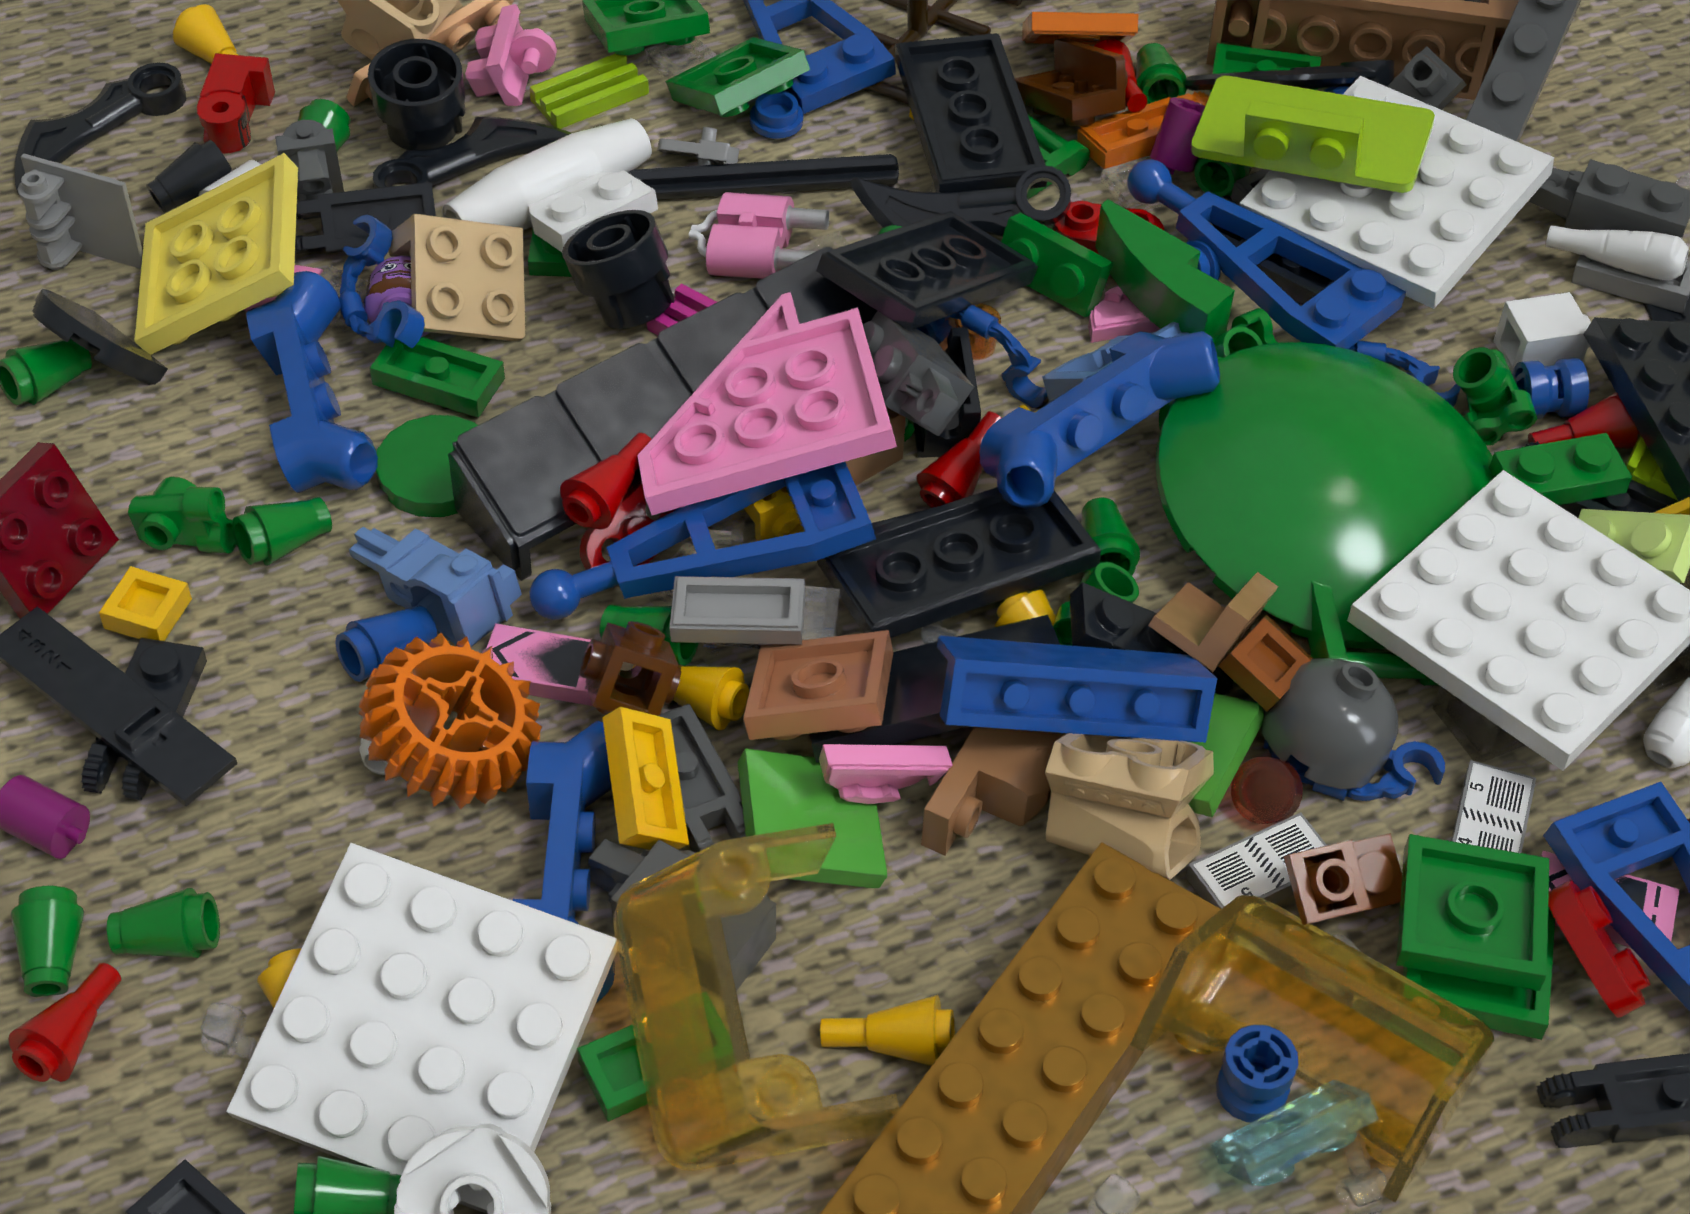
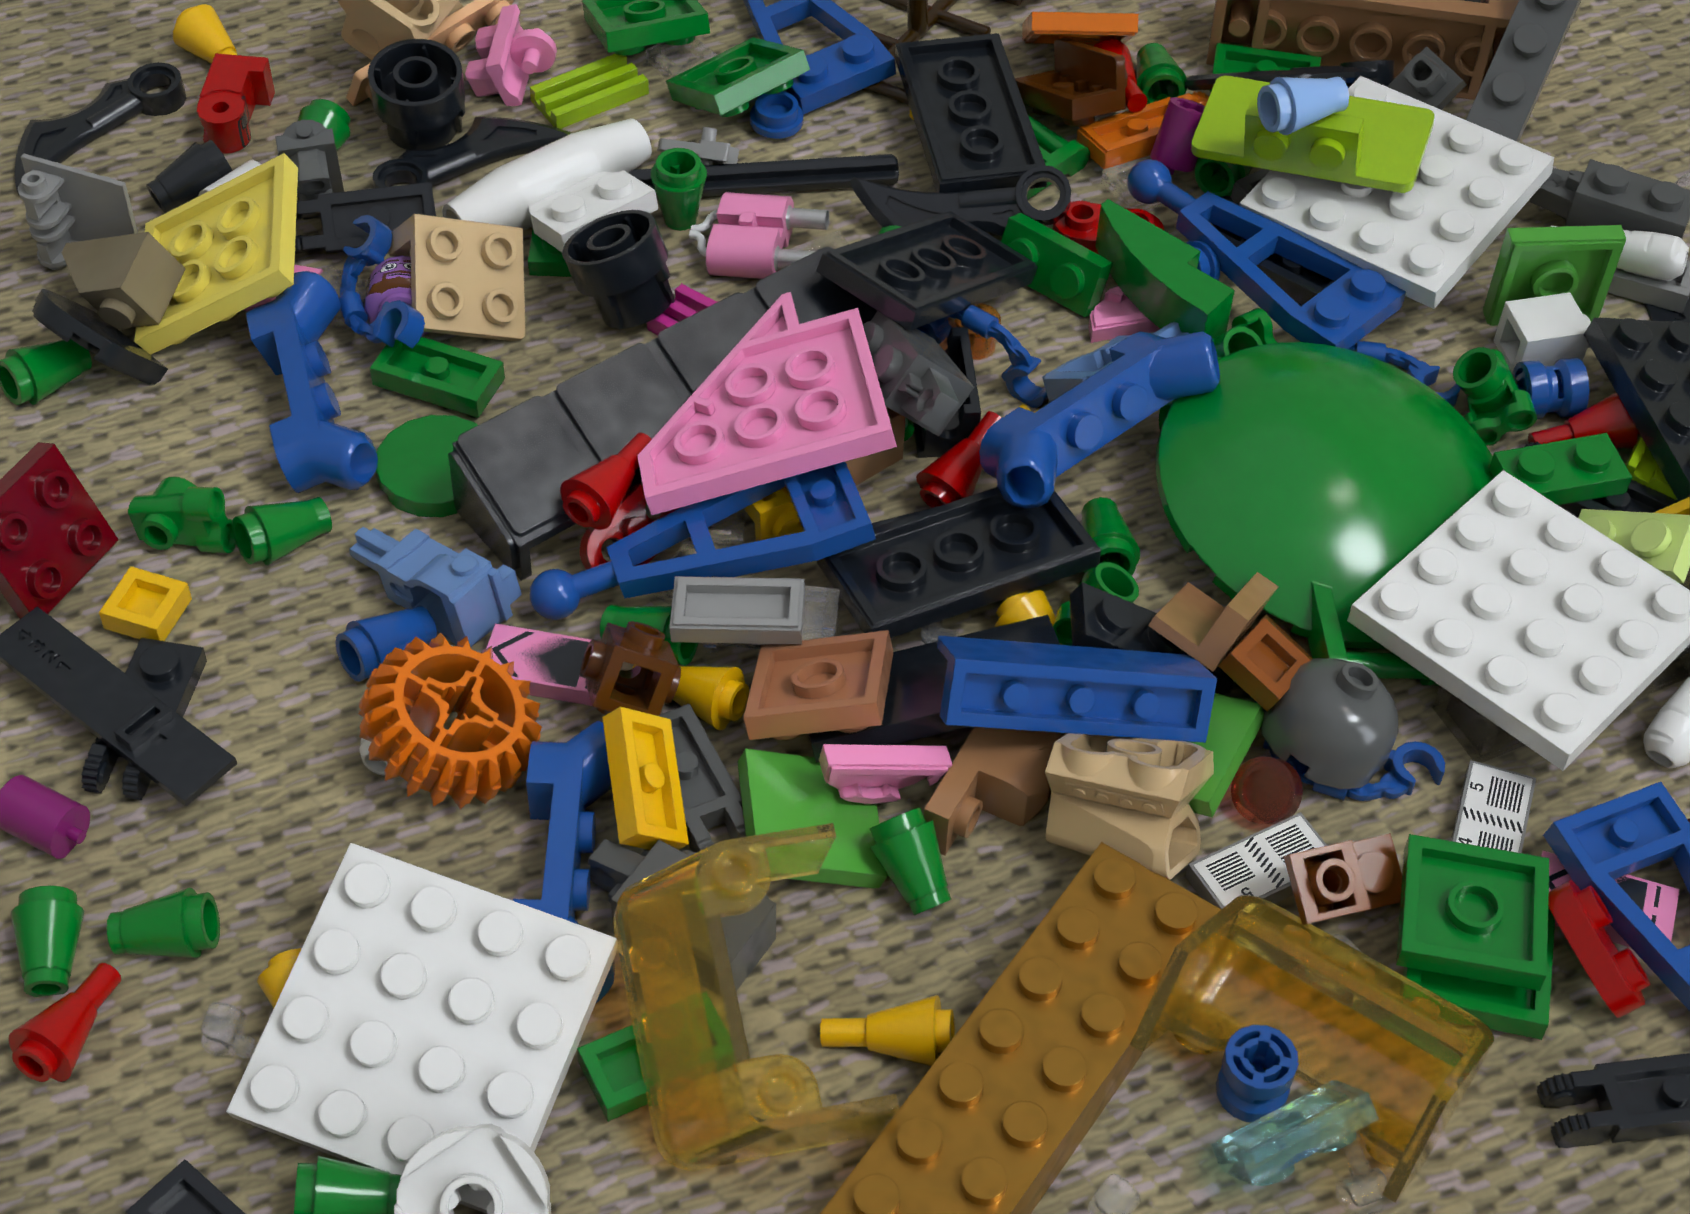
none -> dark tan slope [61,232,186,329]
none -> green cone [651,148,707,231]
none -> green cone [869,807,952,915]
none -> light blue cone [1257,77,1349,135]
none -> bright green tile [1483,225,1626,326]

